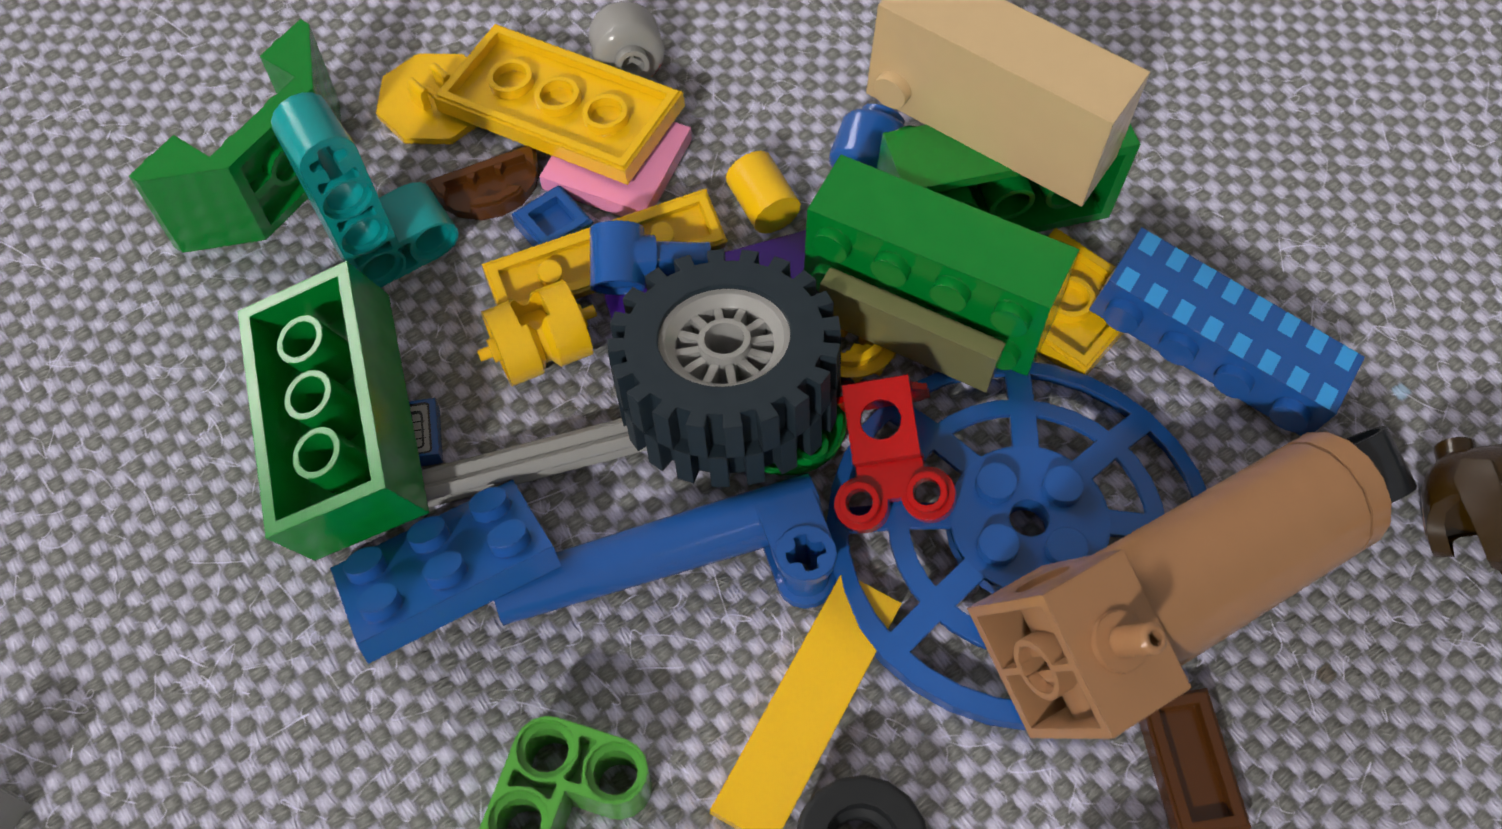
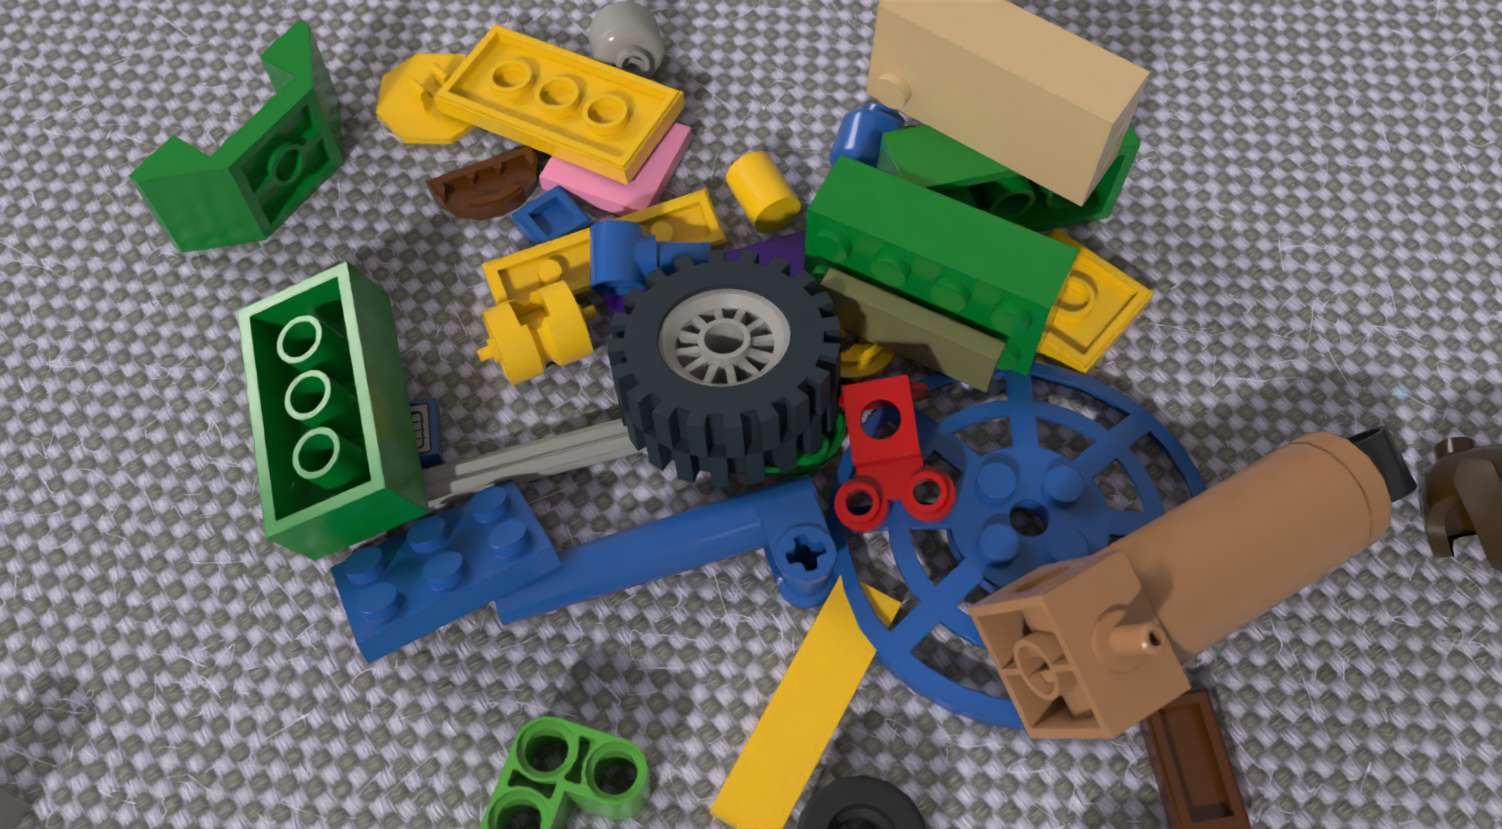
teal beam [271,92,459,288] -> none
blue brick [1089,227,1365,436] -> none

